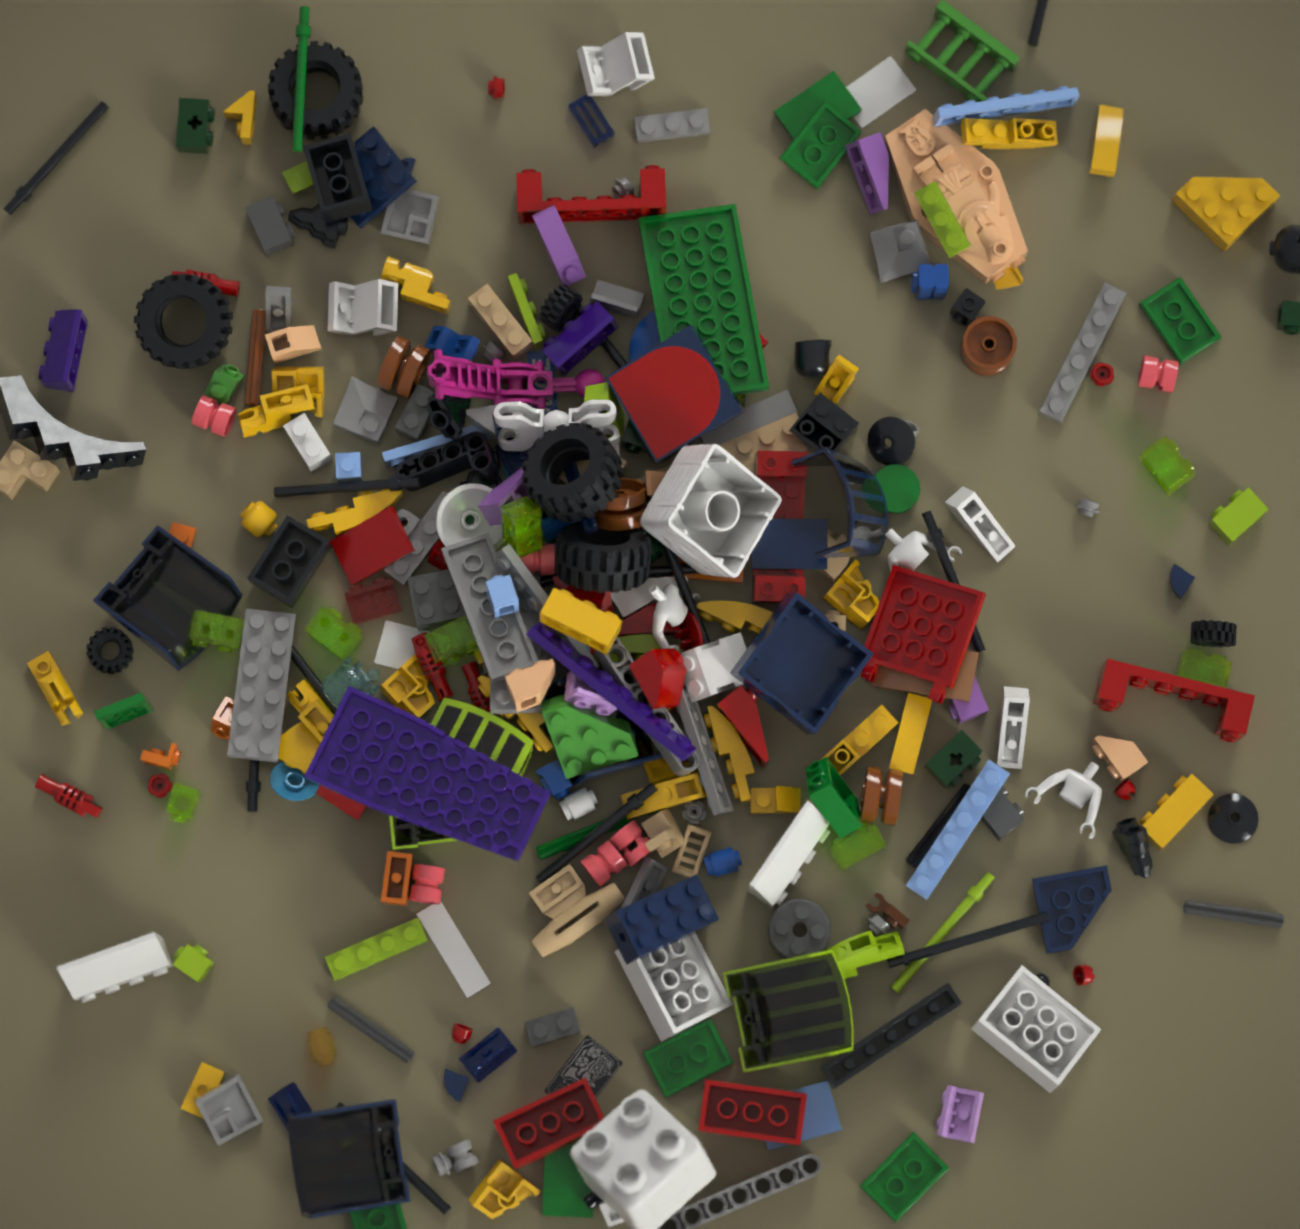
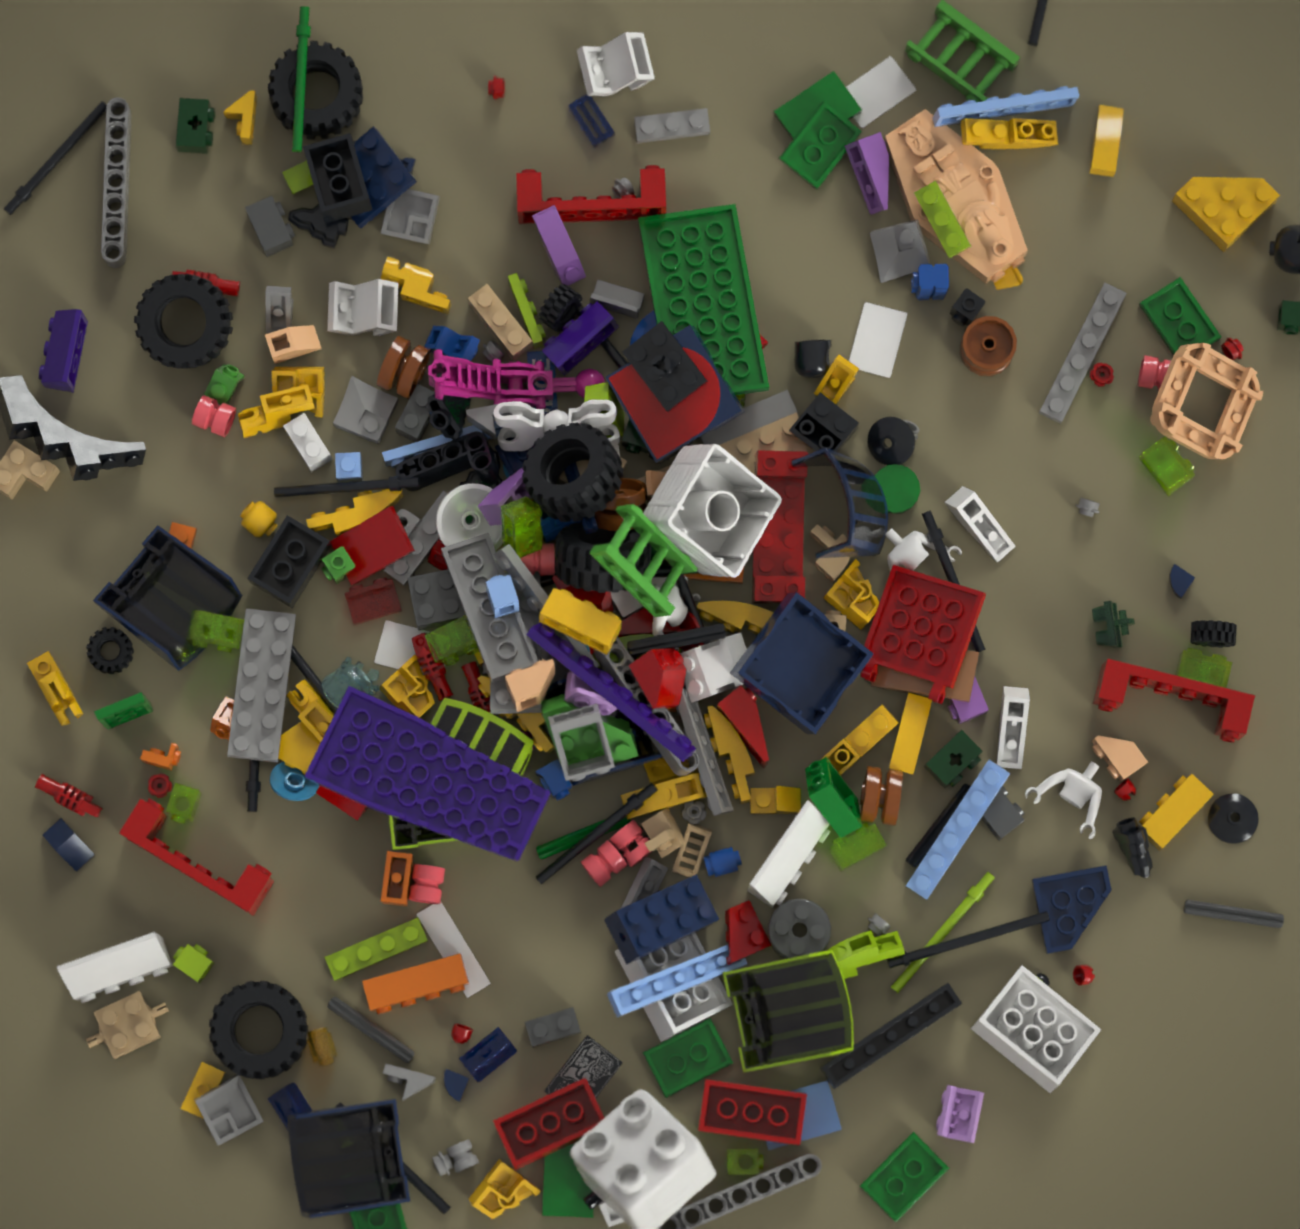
dark orange axle [245,309,266,406] -> none
clear neon green brick [304,606,364,663] -> none
tan plate [529,864,625,957] -> none
white brick [559,787,598,820] -> none
dark blue tile [752,519,828,570] -> none
reddish brown plate [866,893,910,929] -> none
lime brick [1209,487,1269,546] -> none
none -> dark blue slope [43,818,95,872]
none -> tan plate [86,991,169,1059]
none -> light grey beam [101,97,132,268]
none -> red plate [119,798,275,916]
none -> black tyre [209,981,308,1079]
none -> bright green bracket [321,547,355,584]
none -> orange brick [362,954,470,1015]
none -> light grey slope [383,1064,436,1101]
none -> light grey window [548,704,615,781]
none -> bright green fence [589,504,698,617]
none -> light blue plate [607,944,748,1017]
none -> black plate [622,321,708,412]
none -> black axle [627,624,726,656]
none -> red wing [725,900,771,965]
none -> clear neon green brick [727,1148,763,1175]
none -> white sticker [849,302,907,378]
none -> clear green hips [1092,601,1135,648]
none -> light nougat plate [1150,343,1263,460]
none -> red plate [1221,338,1244,360]

